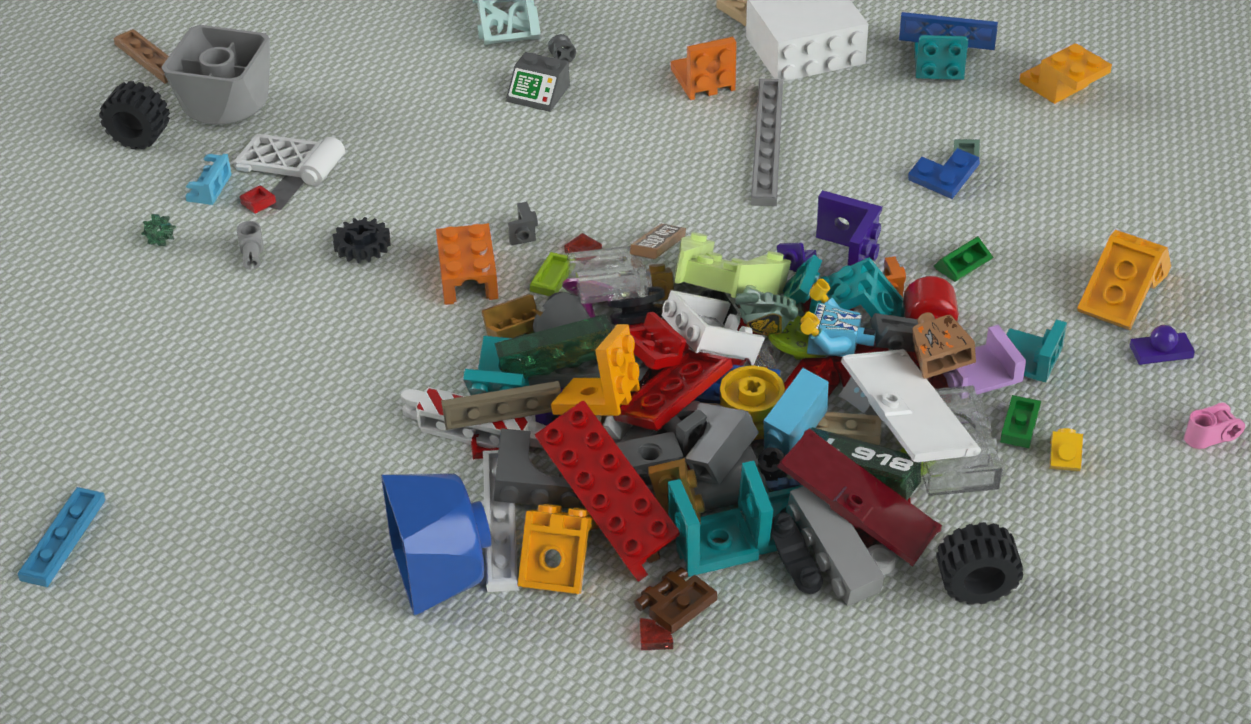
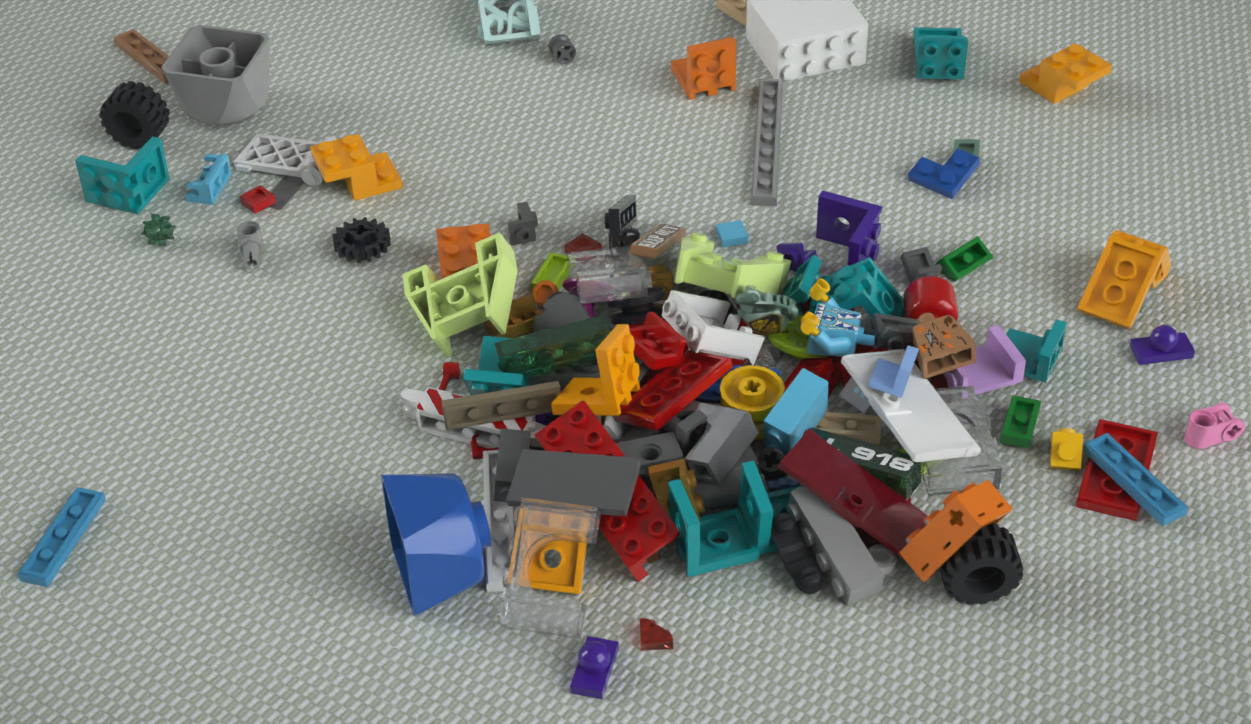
slope [506,52,570,112] -> none
reddish brown plate [634,567,717,634] -> none
orange bracket [883,256,906,297] -> none
blue fence [899,12,998,50] -> none
none -> teal bracket [75,136,170,215]
none -> light orange bracket [310,134,403,201]
none -> yellowish green wedge [402,232,518,357]
none -> red hand [438,362,461,391]
none -> clear arch [497,497,601,639]
none -> dark grey tile [506,449,641,516]
none -> orange tile [531,280,559,309]
none -> dark purple tile [570,636,619,699]
none -> black plate [604,195,640,256]
none -> medium azure tile [716,220,748,247]
none -> light blue panel [868,345,919,398]
none -> orange piece [899,480,1013,582]
none -> dark grey bracket [900,247,942,284]
none -> red tile [1075,419,1158,521]
none -> dark azure tile [1083,433,1188,526]

